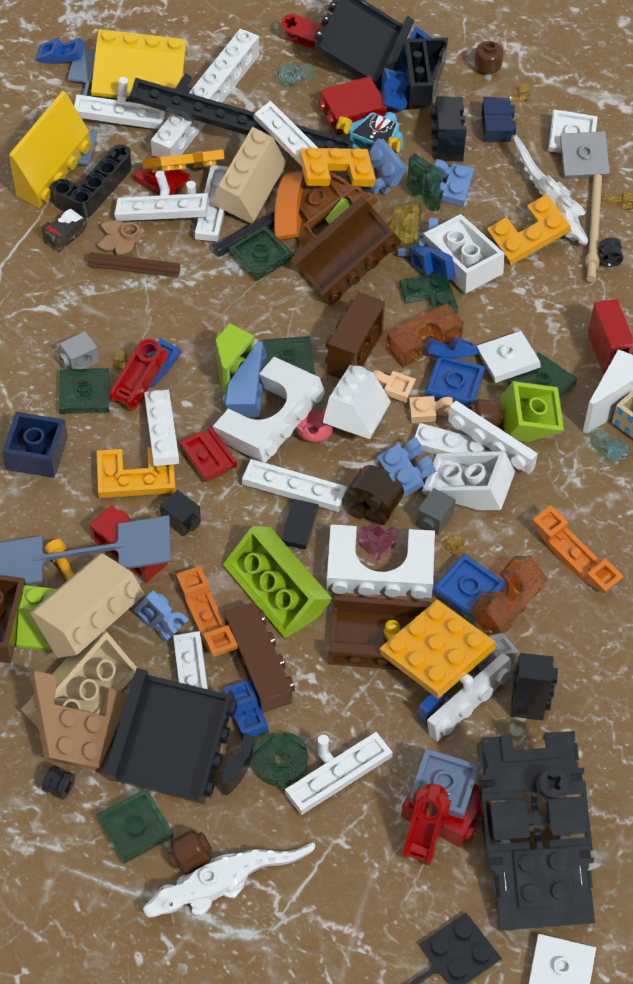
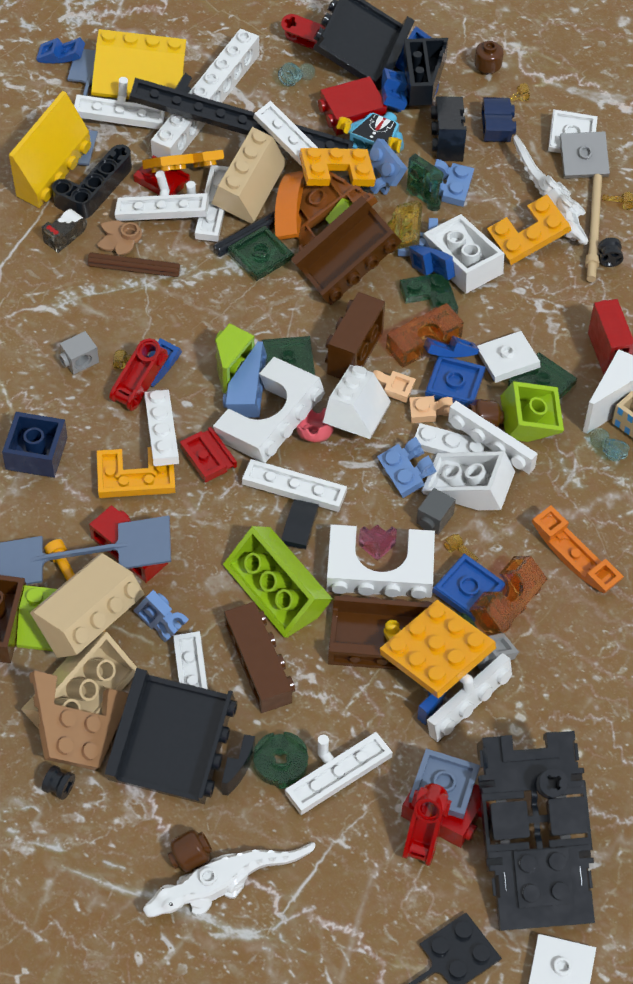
clear green plate [59,368,110,414] -> none
clear green plate [96,788,174,864] -> none
black brick [160,489,201,537] -> none
orange slope [176,566,238,657] -> none
blue slope [223,679,269,739] -> none
dark brown brick [344,465,404,526] -> none
black wedge [510,653,558,720] -> none

